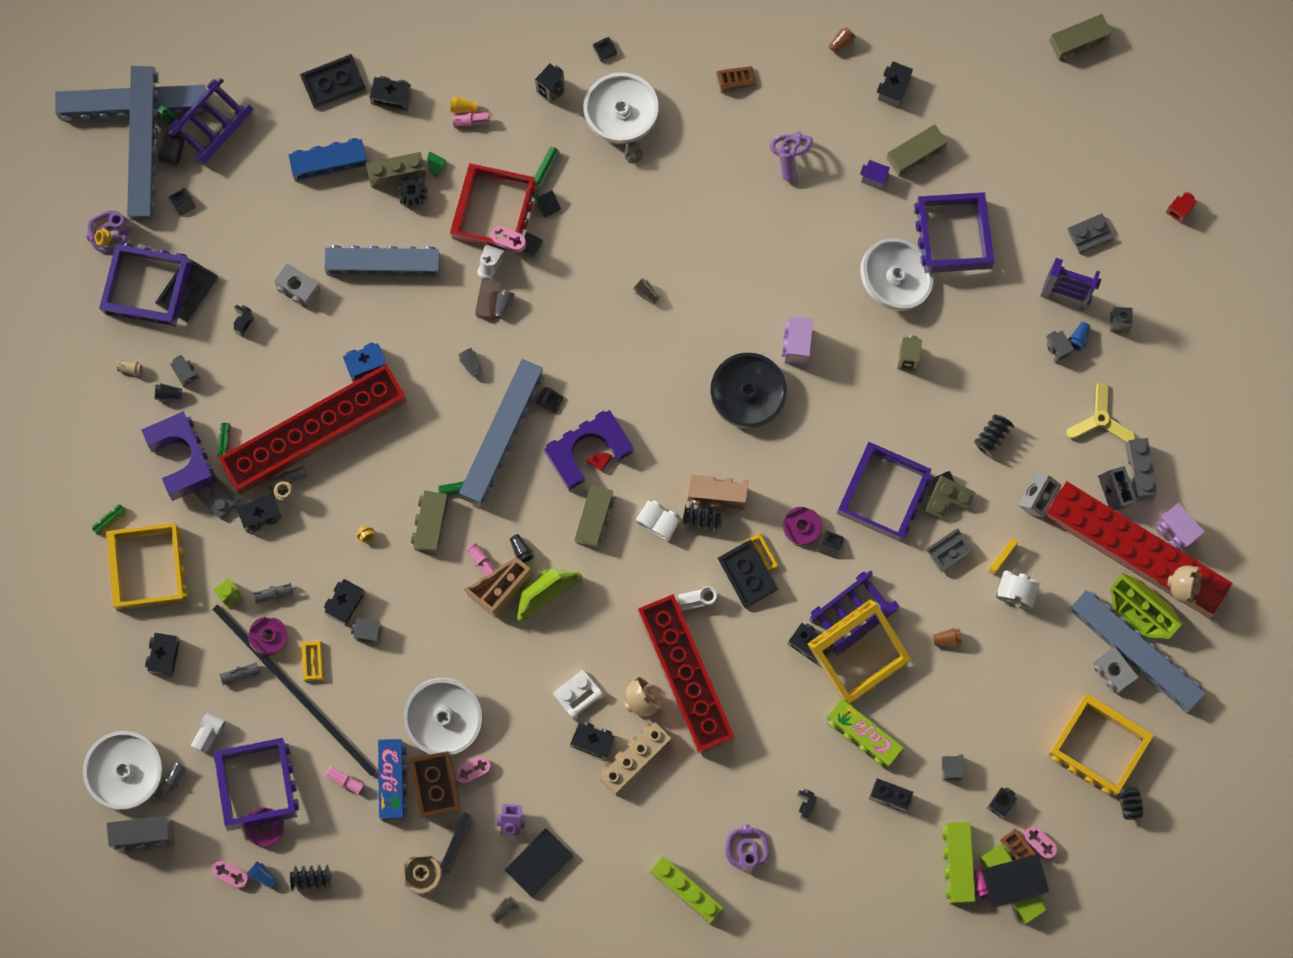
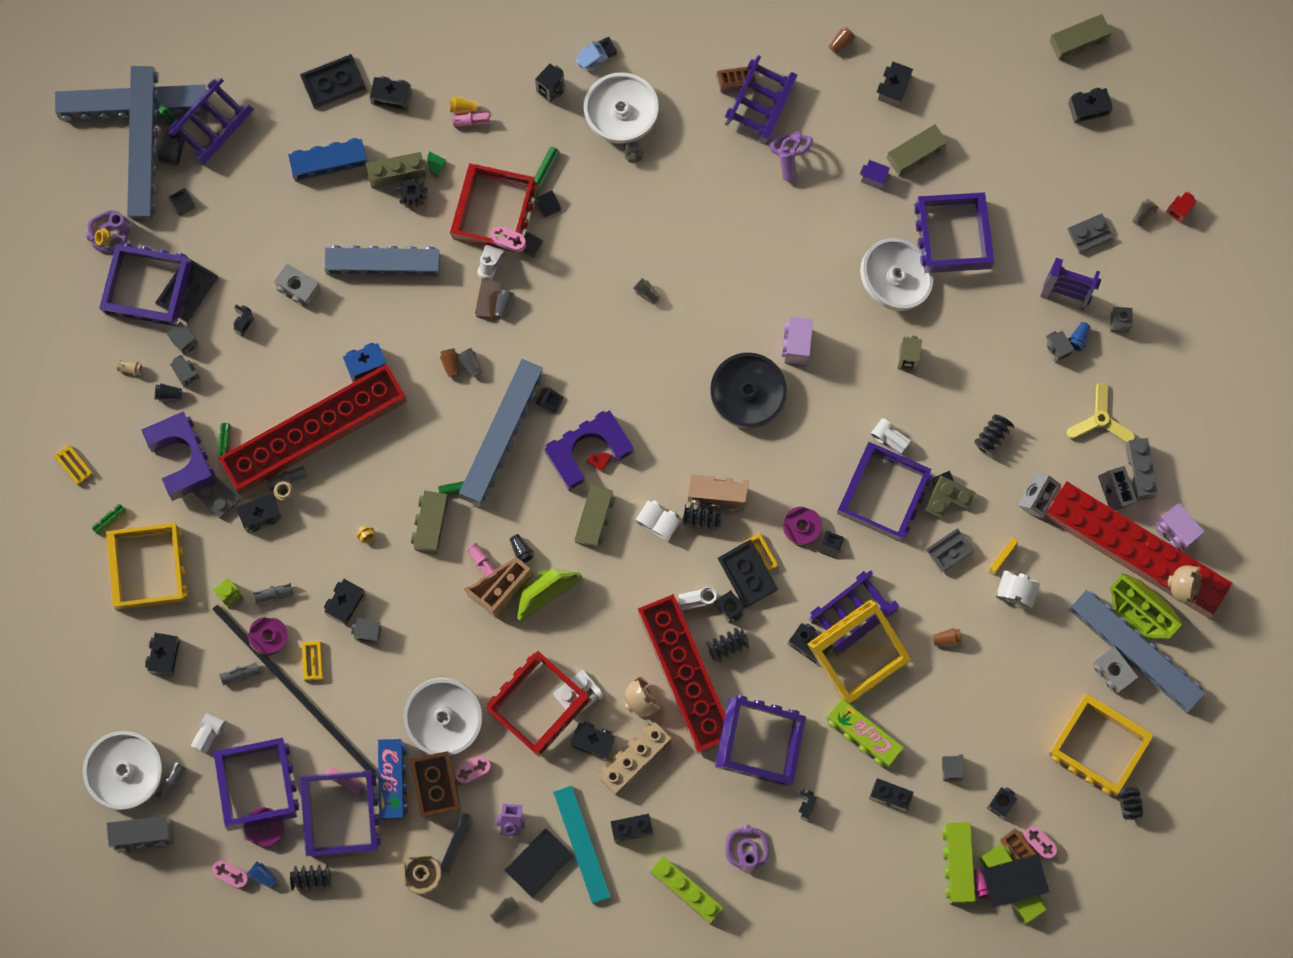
none -> yellow tile [54,444,93,486]
none -> dark grey brick [166,321,198,355]
none -> dark purple window [300,770,381,856]
none -> dark orange cone [440,348,459,377]
none -> red window [485,651,592,757]
none -> teal tile [553,785,611,904]
none -> light blue brick [576,41,608,70]
none -> black brick [610,813,653,843]
none -> black piece [706,626,750,663]
none -> black brick [715,590,745,623]
none -> dark purple window [715,695,806,786]
none -> dark purple fence [724,55,798,144]
none -> white piece [870,418,911,455]
none -> black brick [1068,87,1113,123]
none -> clear smoke cone [1132,199,1159,228]

